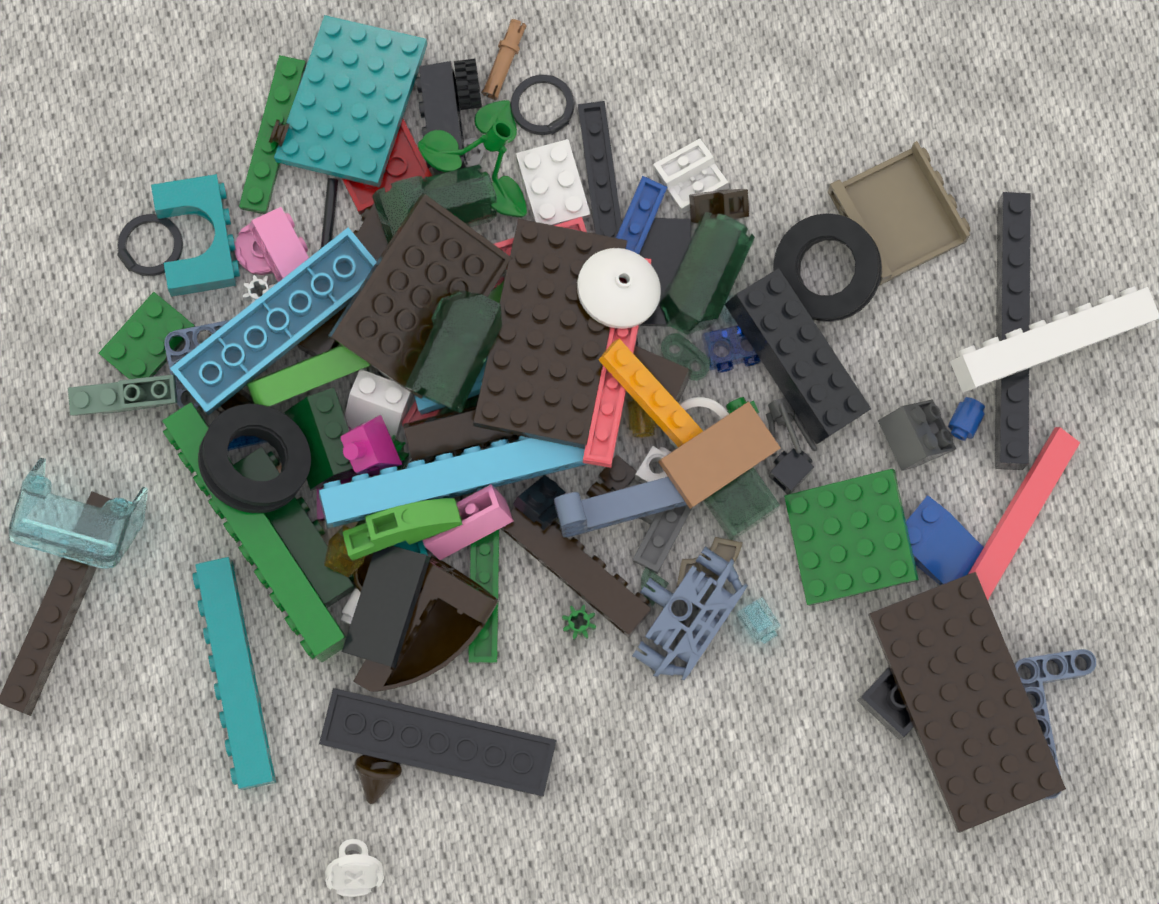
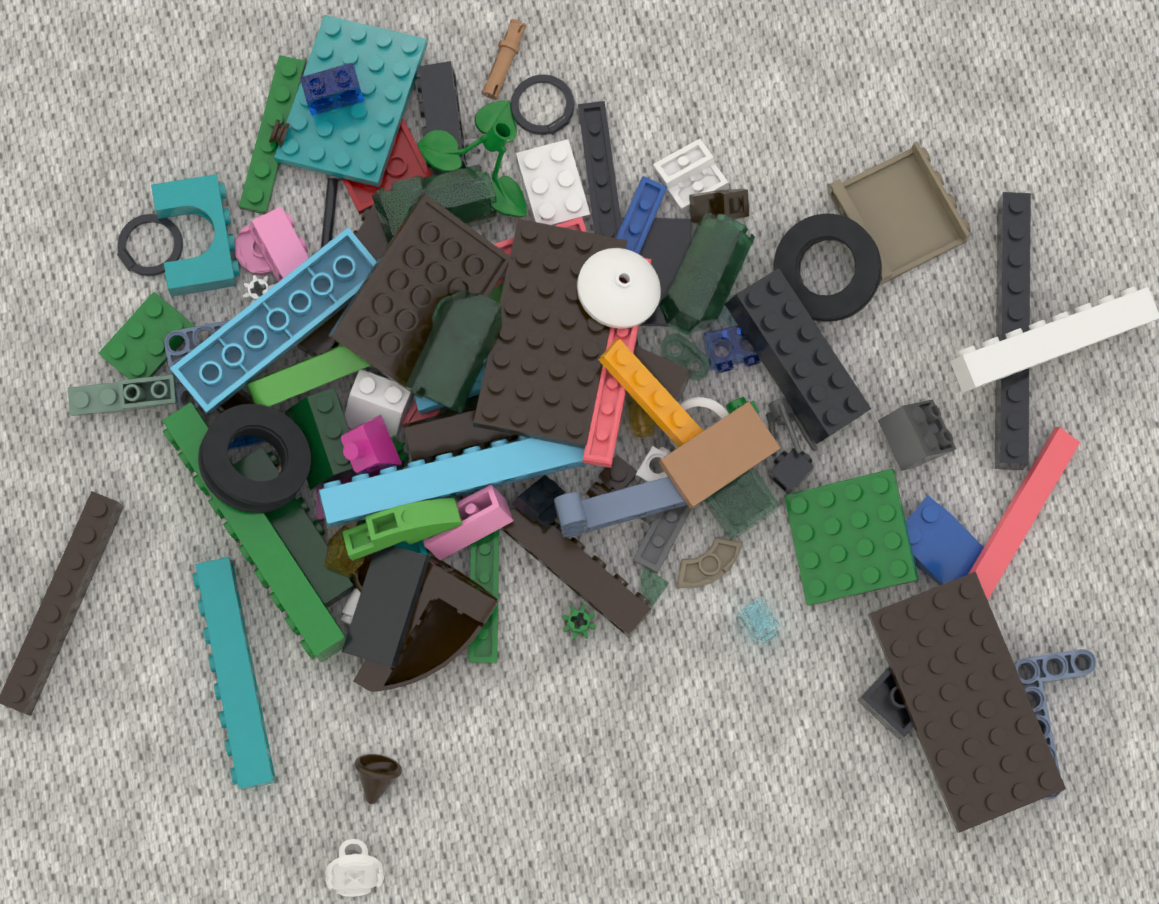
clear light blue windscreen [8,458,148,569] -> none
black plate [319,688,557,797] -> none
black tyre [454,58,482,110] -> none
sand blue piece [632,546,748,680] -> none
blue brick [948,397,985,441] -> none
none -> clear blue brick [300,62,364,116]

